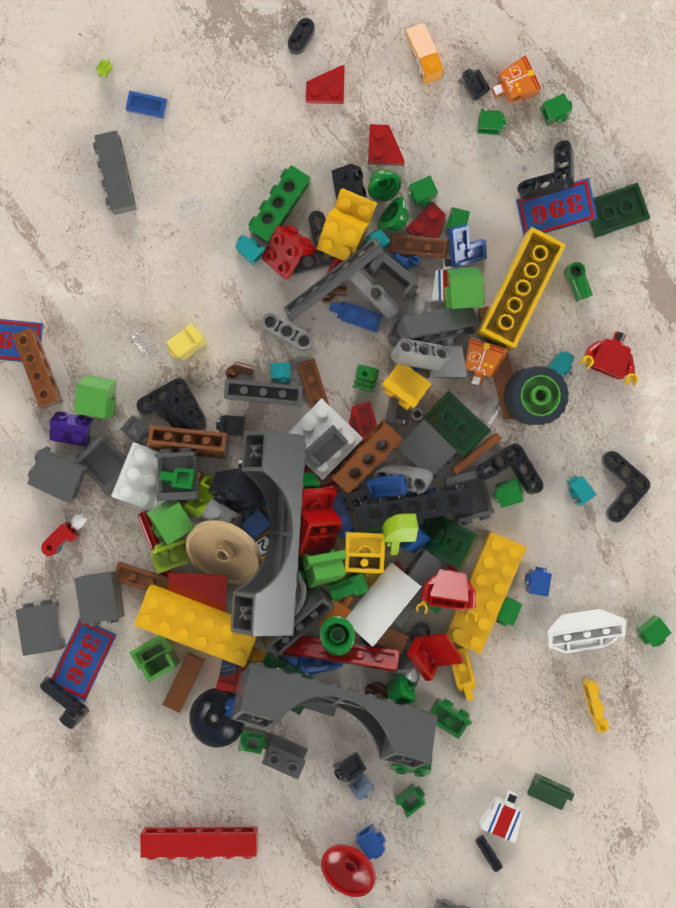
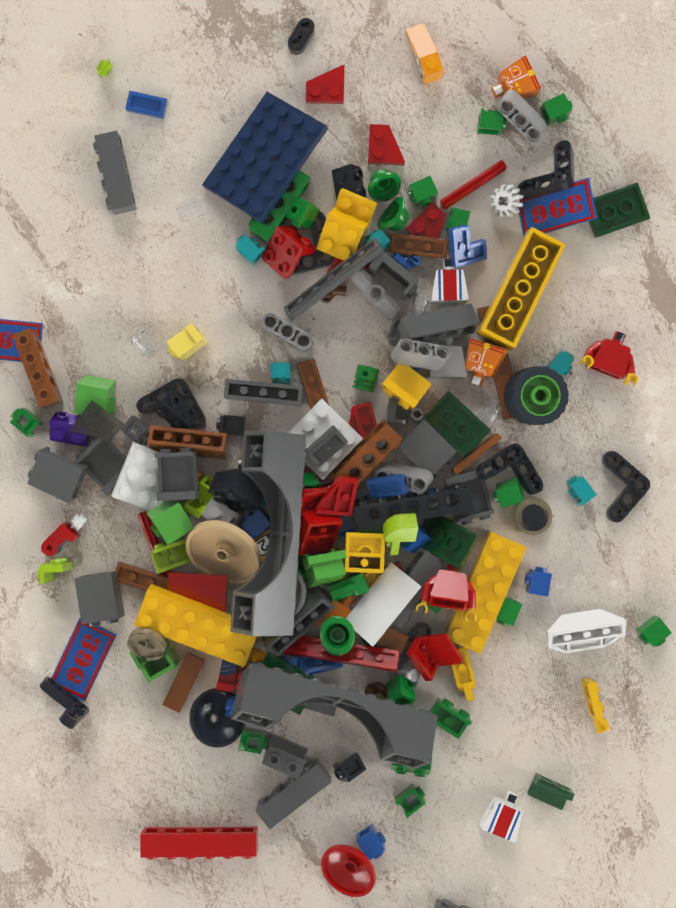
dark grey panel [15,599,66,656] -> none
green plate [159,467,196,490] -> none
reddish brown arm [226,362,254,379] -> none
blue hinge [329,301,383,333] -> none
sand blue tile [348,772,375,801] -> none
bright green plate [444,267,485,309] -> none
black bracket [458,68,490,101] -> none
black axle [475,835,503,872] -> none
green piece [564,262,593,302] -> none
none -> green window [10,408,44,437]
none -> lime bracket [37,557,74,584]
none -> clear smoke wing [70,401,124,440]
none -> dark tan tile [127,628,167,661]
none -> dark blue plate [202,91,328,224]
none -> dark grey brick [256,759,331,830]
none -> green brick [285,196,320,230]
none -> red wing [314,476,359,517]
none -> red axle [440,160,507,210]
none -> white gear [490,184,524,217]
none -> light grey beam [498,90,547,143]
none -> tile [513,497,553,535]

